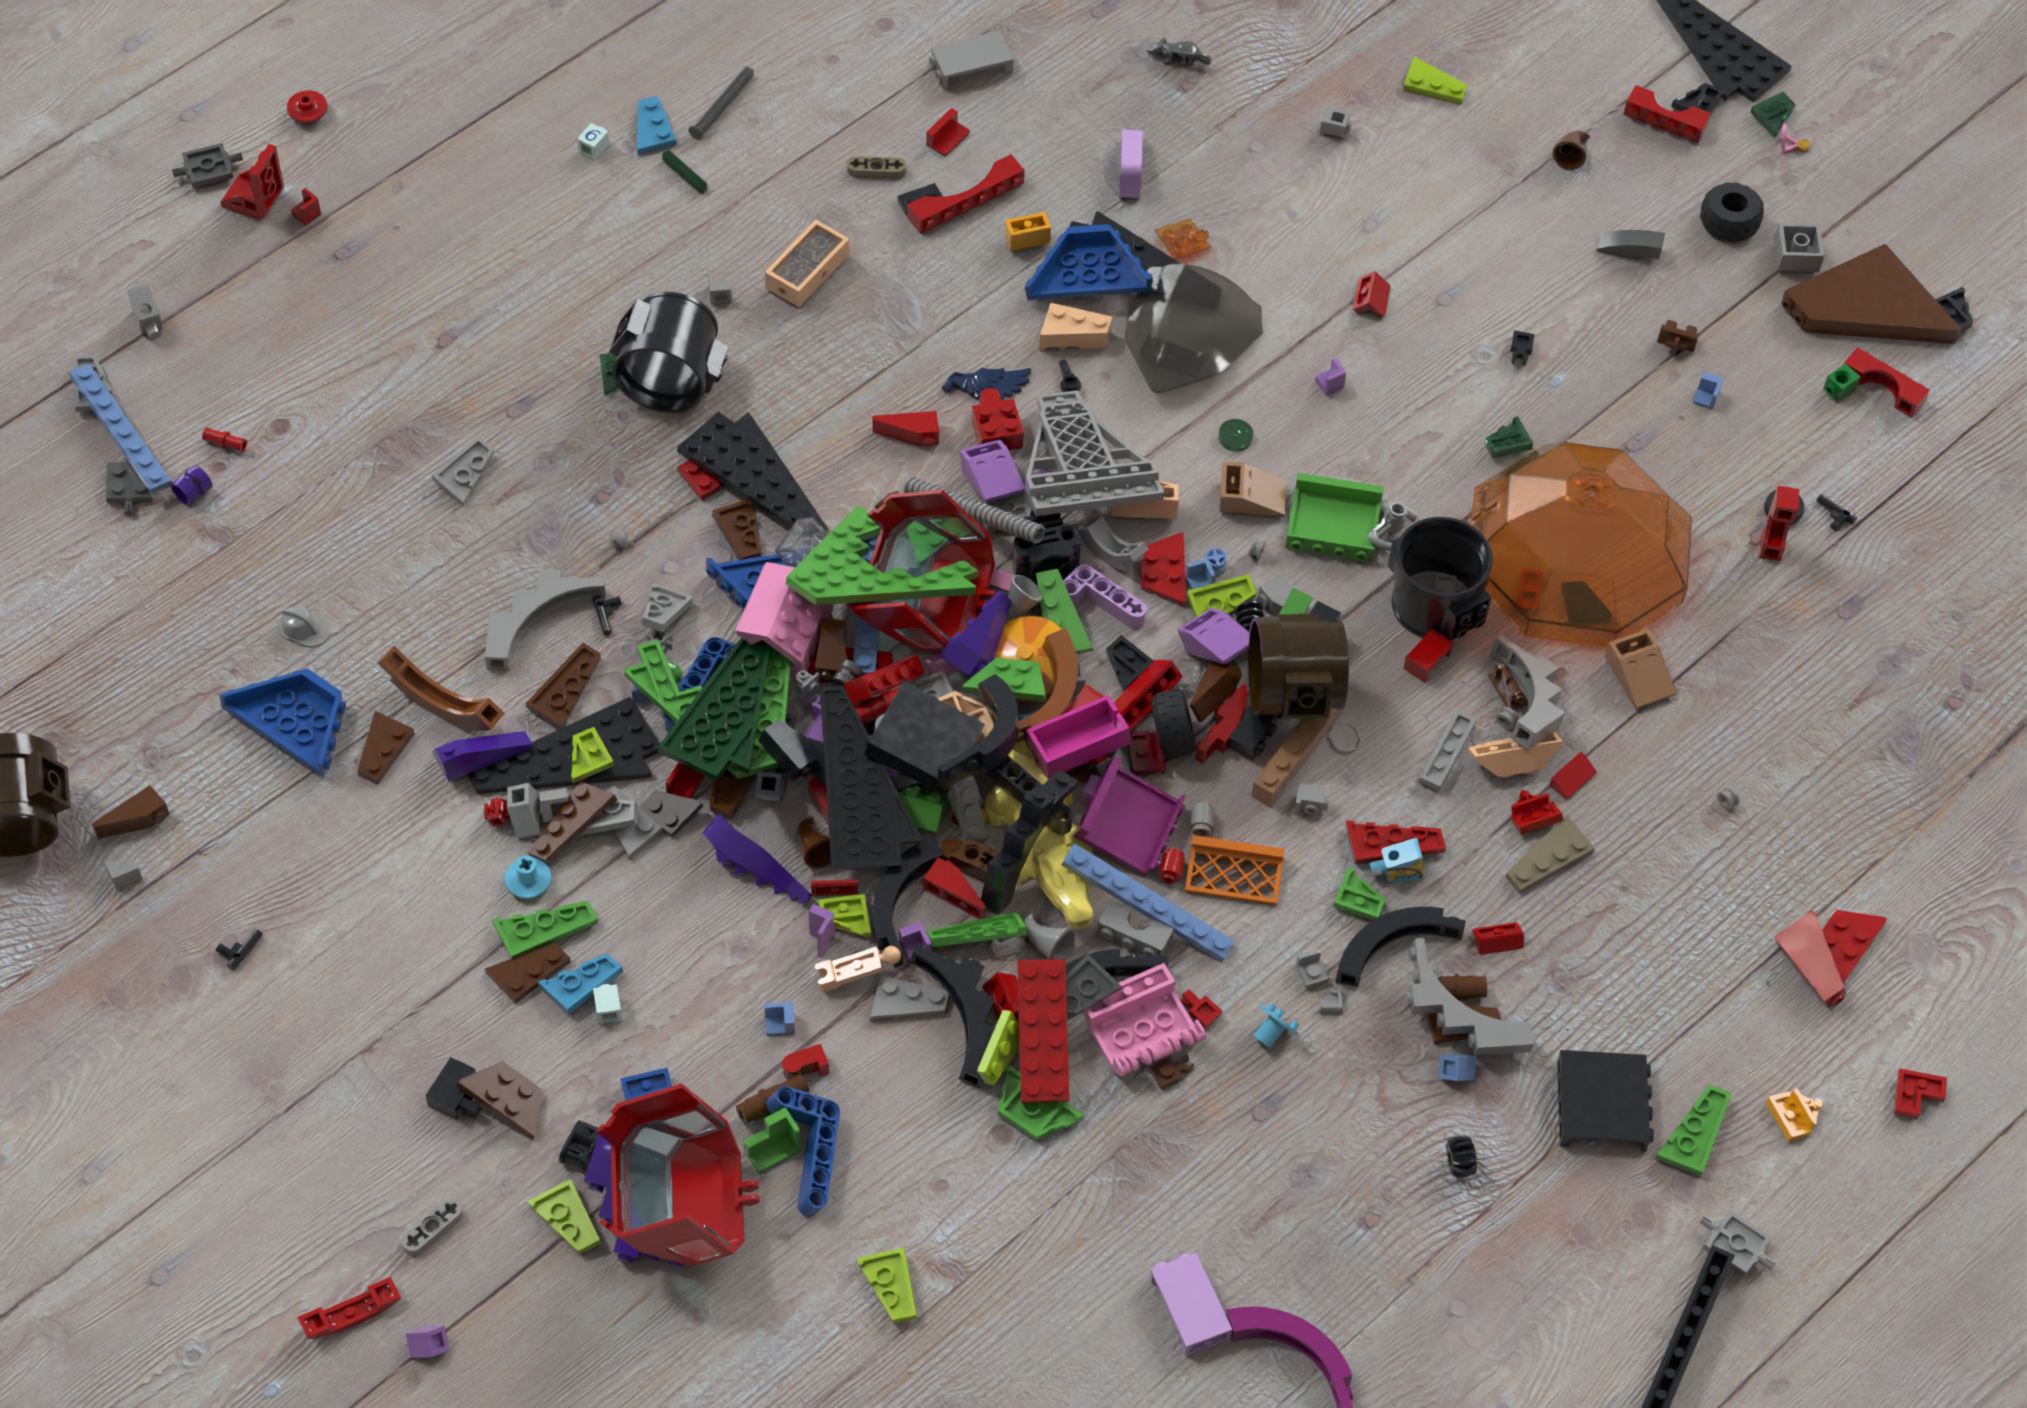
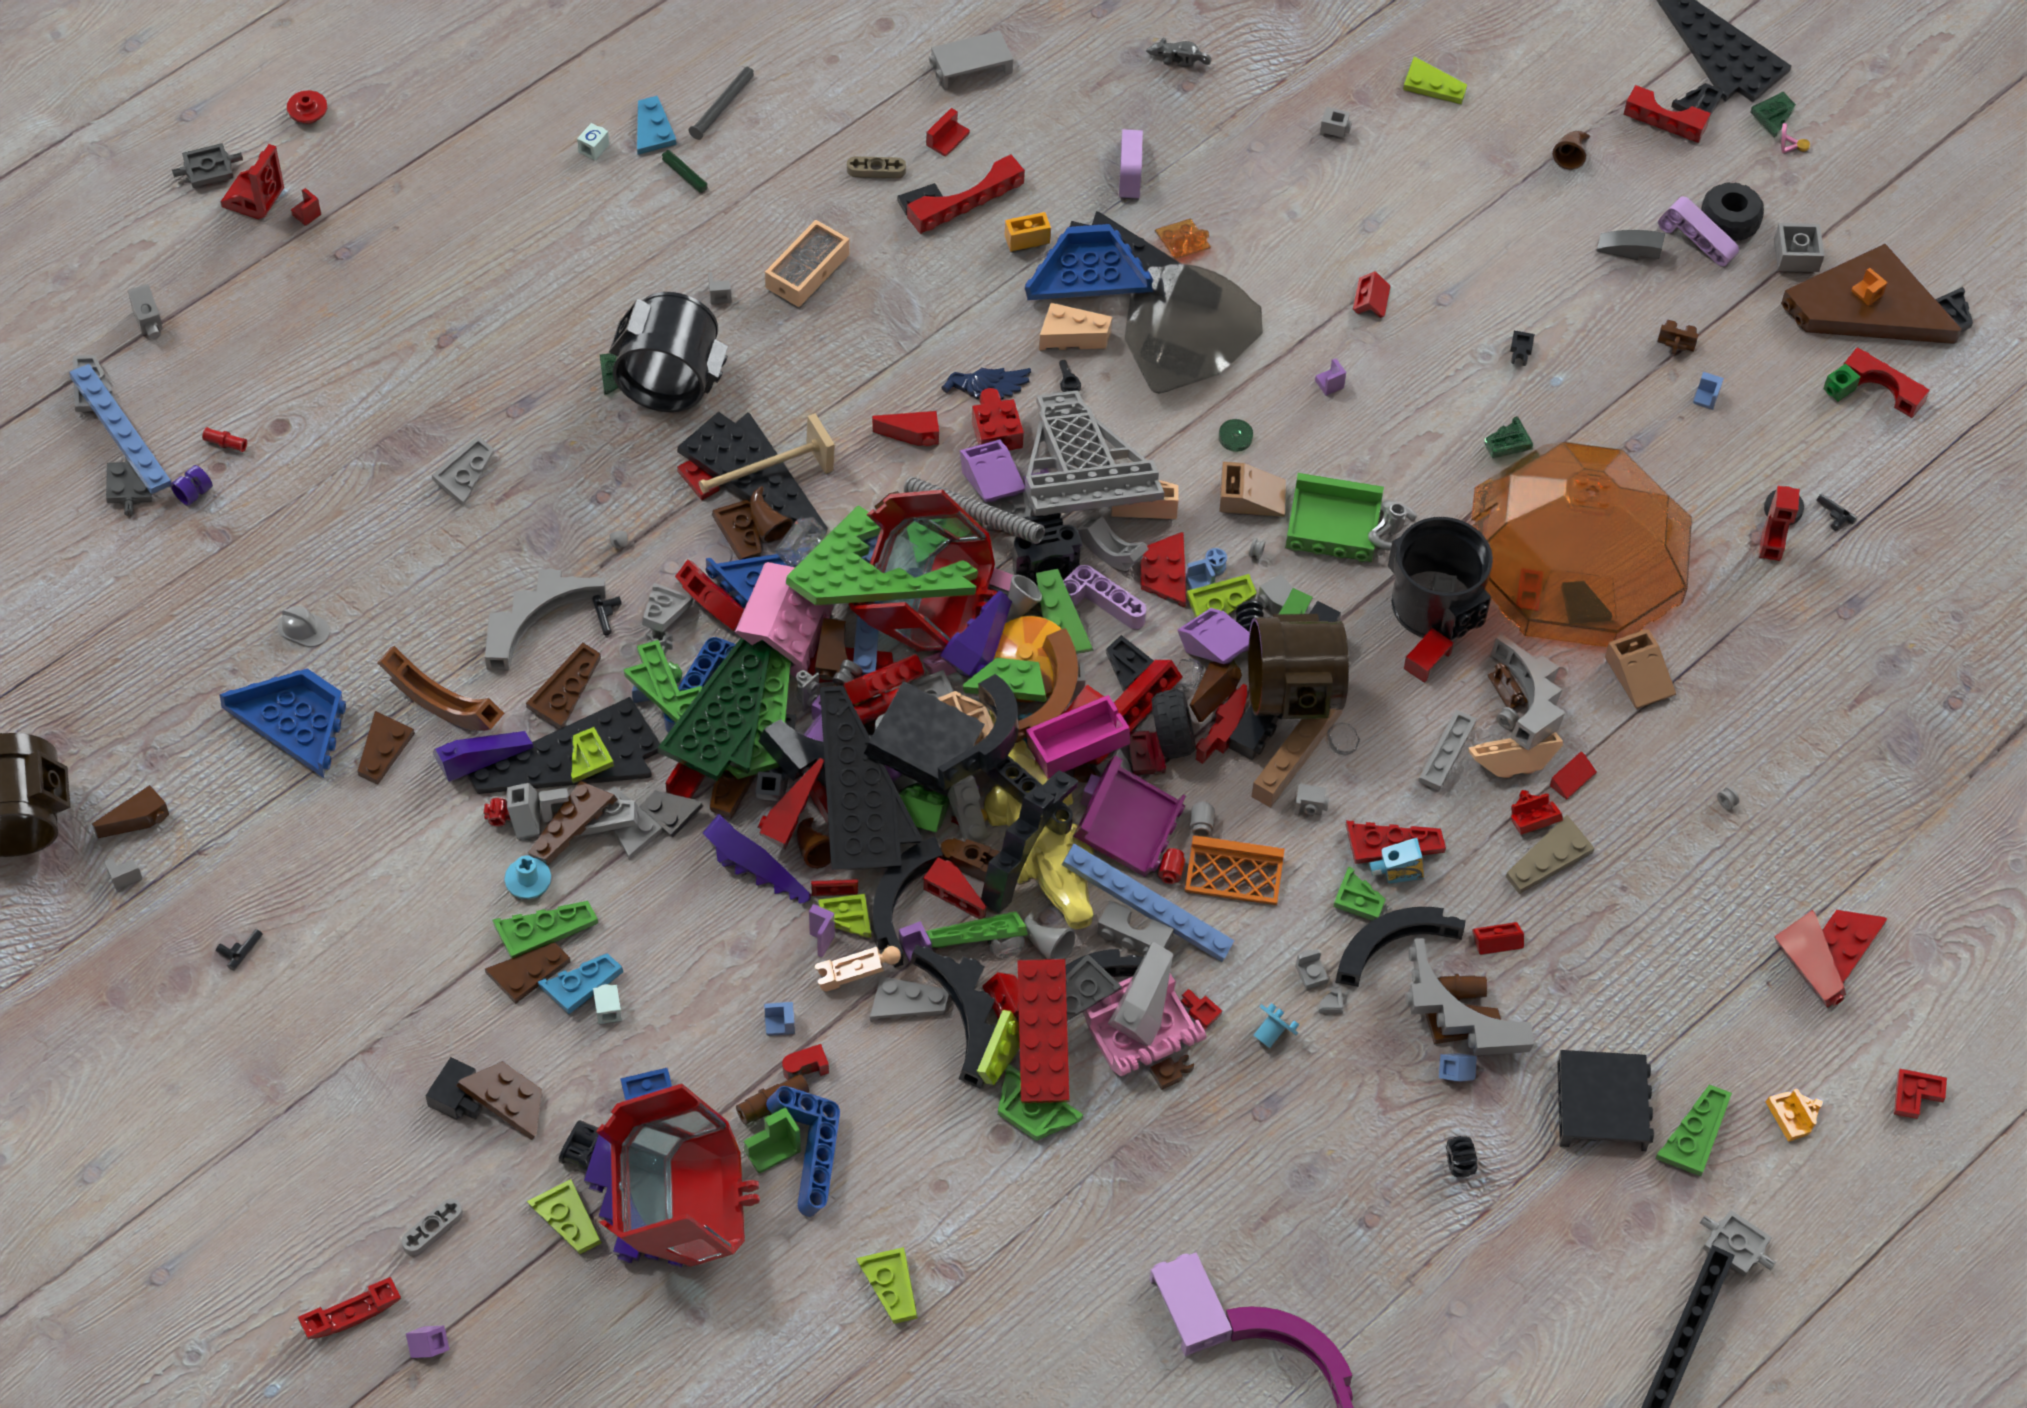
none -> red slope [675,559,744,631]
none -> tan tile [699,413,835,493]
none -> reddish brown hat [750,486,793,543]
none -> red wedge [757,758,824,850]
none -> light grey wedge [1108,942,1173,1046]
none -> lavender beam [1658,197,1739,266]
none -> orange panel [1851,268,1888,306]

